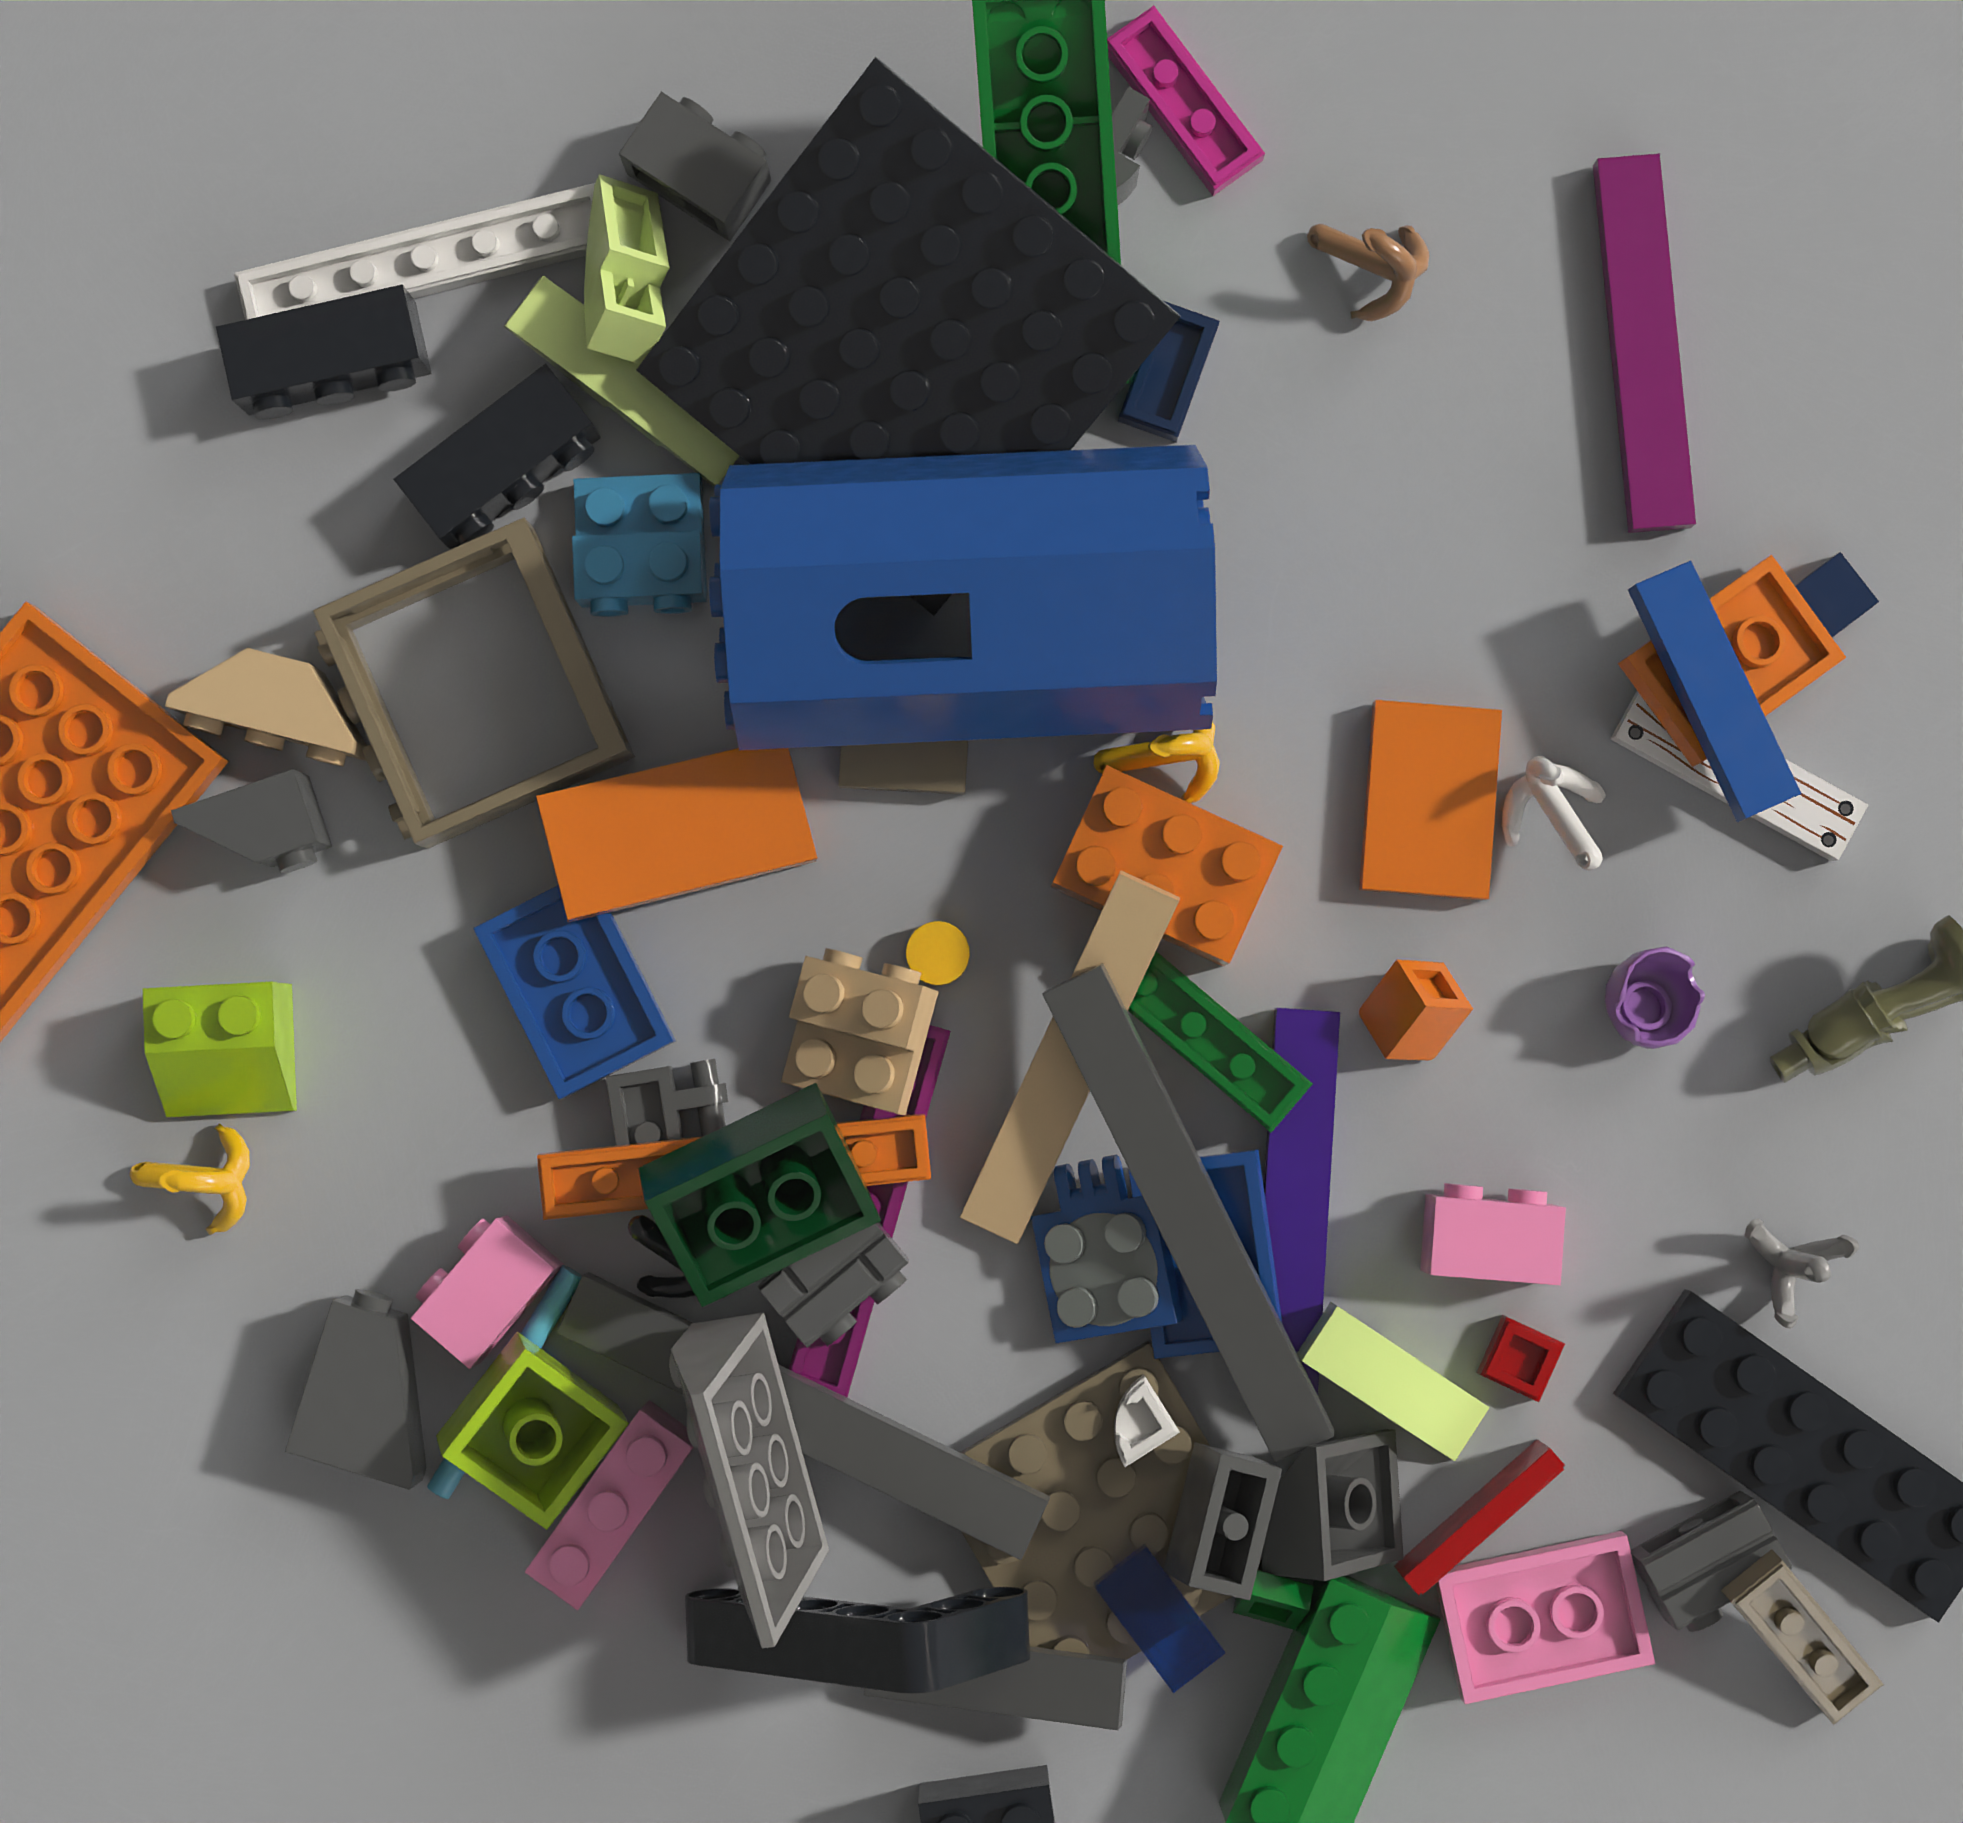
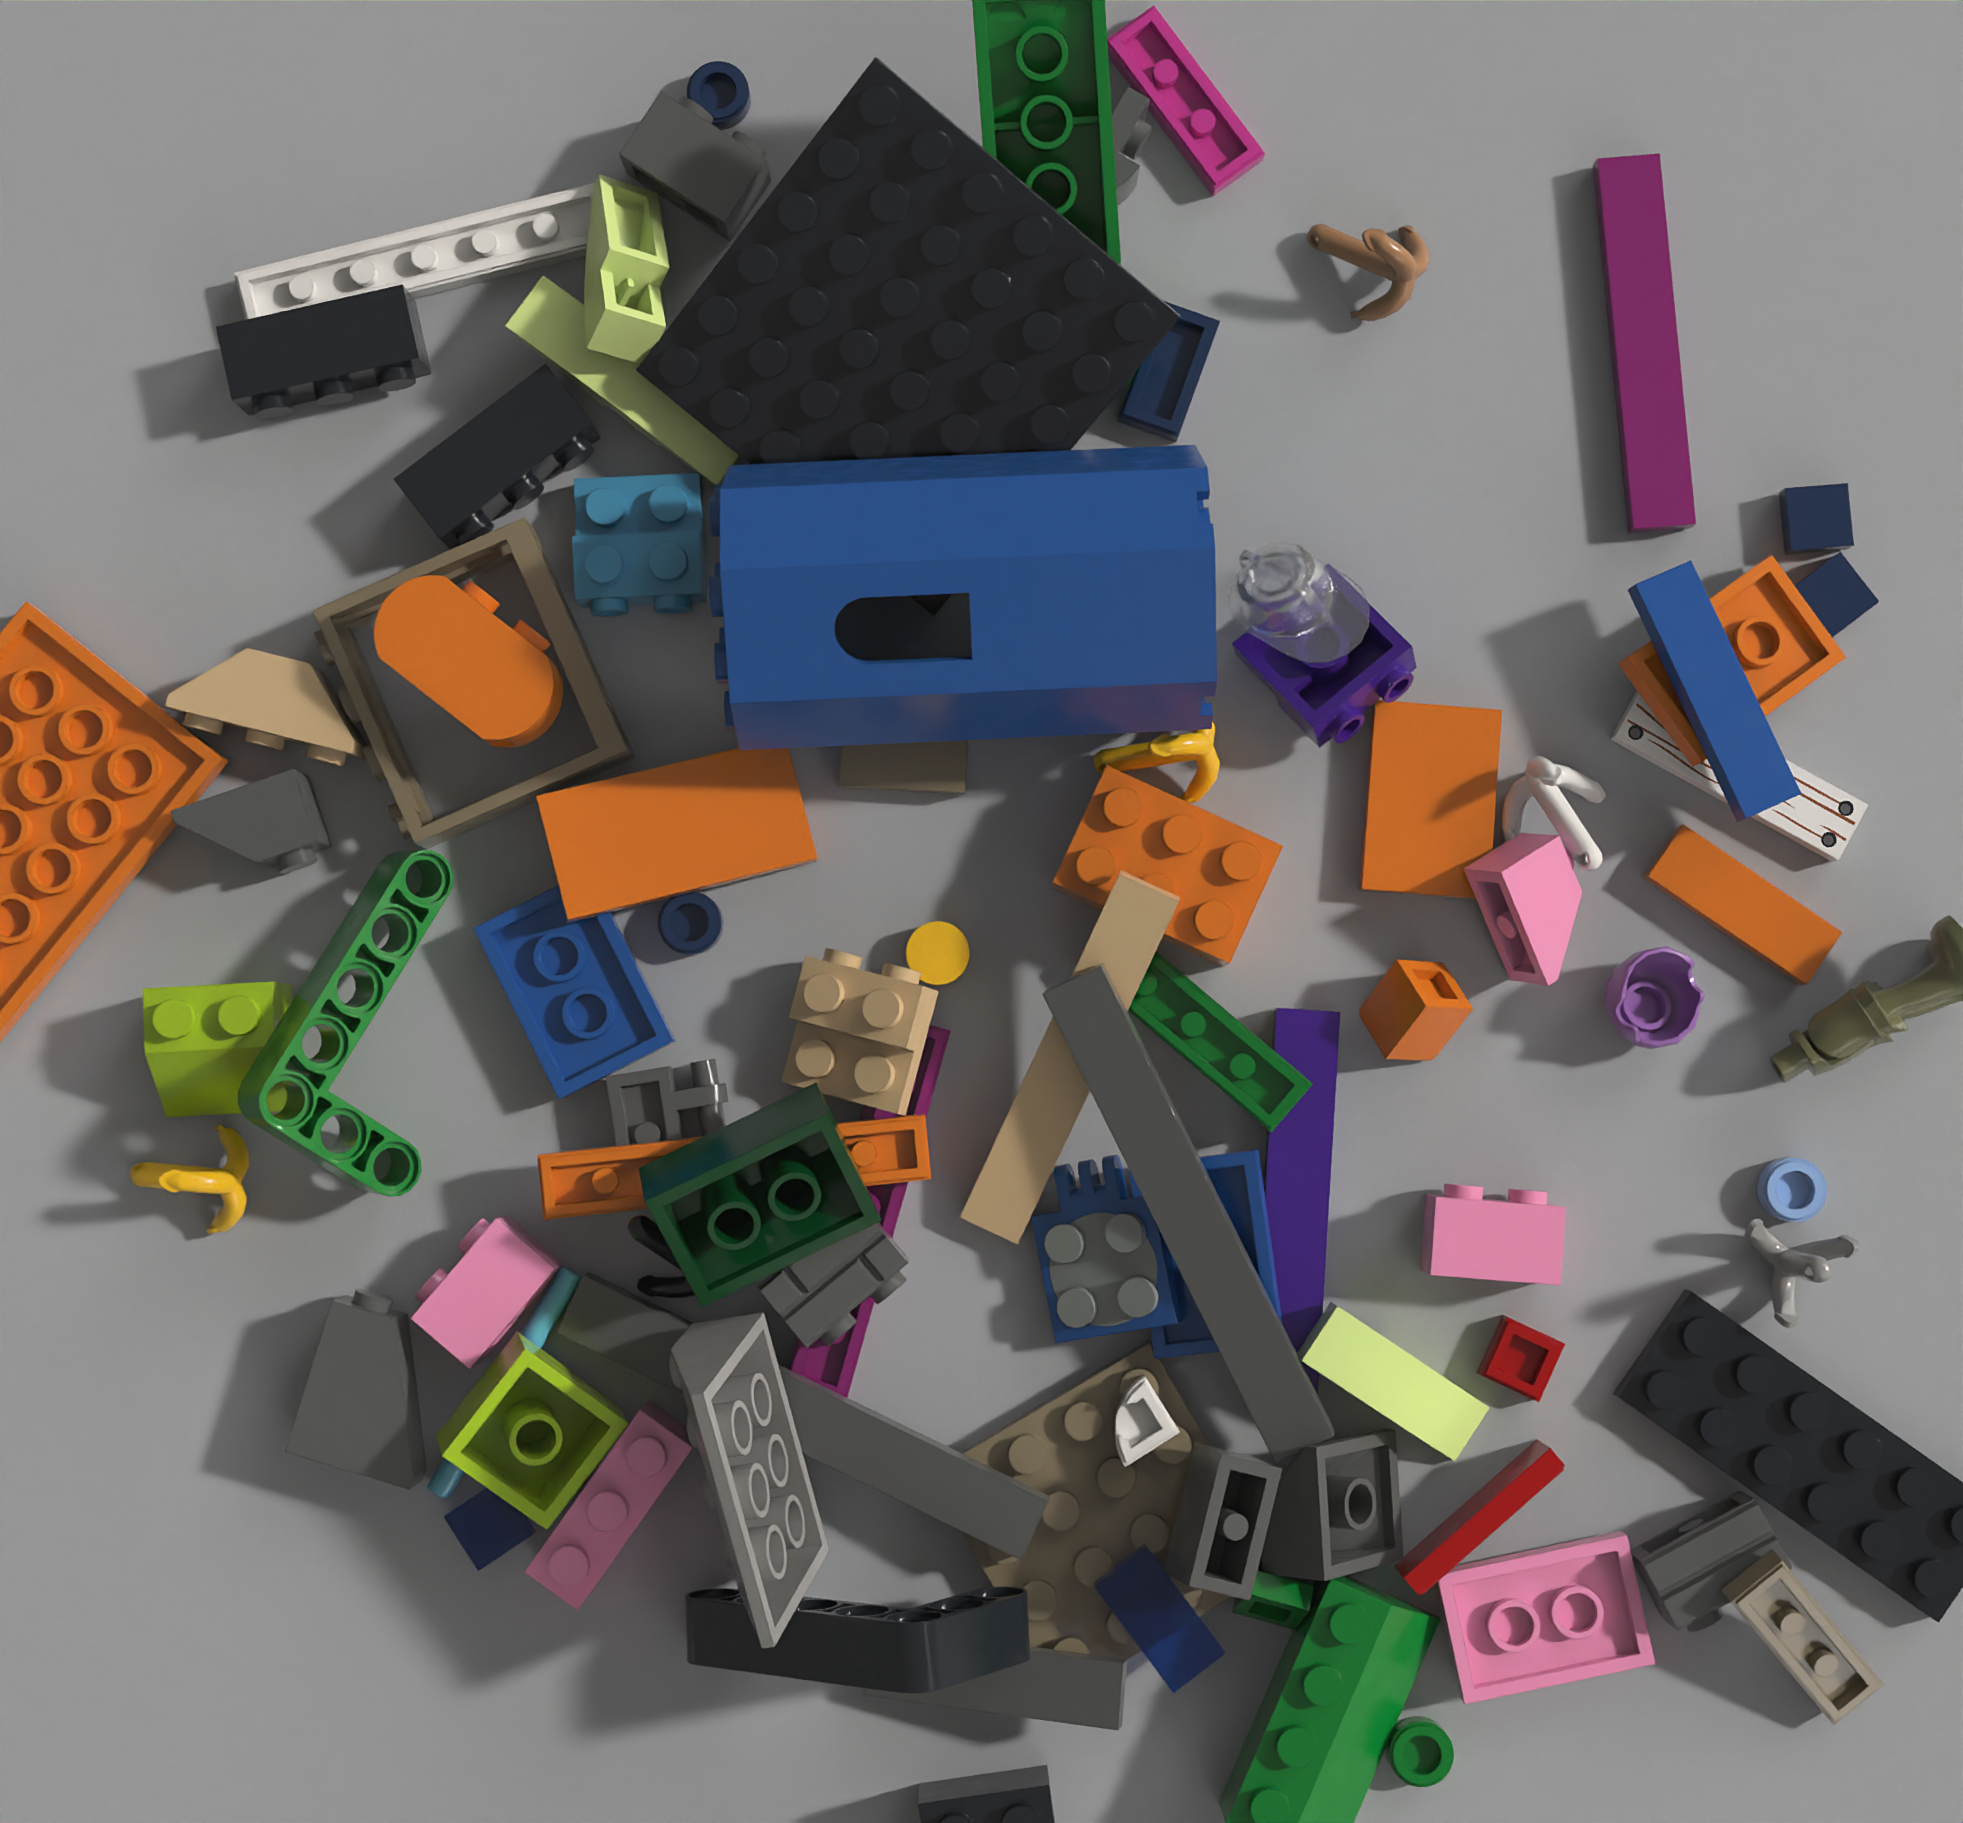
none -> green beam [238,850,453,1197]
none -> orange brick [374,575,563,748]
none -> clear blue tile [444,1488,536,1571]
none -> dark blue tile [658,891,724,955]
none -> dark blue tile [687,61,751,130]
none -> clear piece [1228,541,1370,663]
none -> dark purple plate [1232,564,1417,748]
none -> green tile [1386,1716,1454,1787]
none -> bright pink slope [1464,833,1582,986]
none -> orange tile [1643,824,1842,985]
none -> light blue tile [1757,1157,1827,1222]
none -> dark blue tile [1779,483,1854,555]

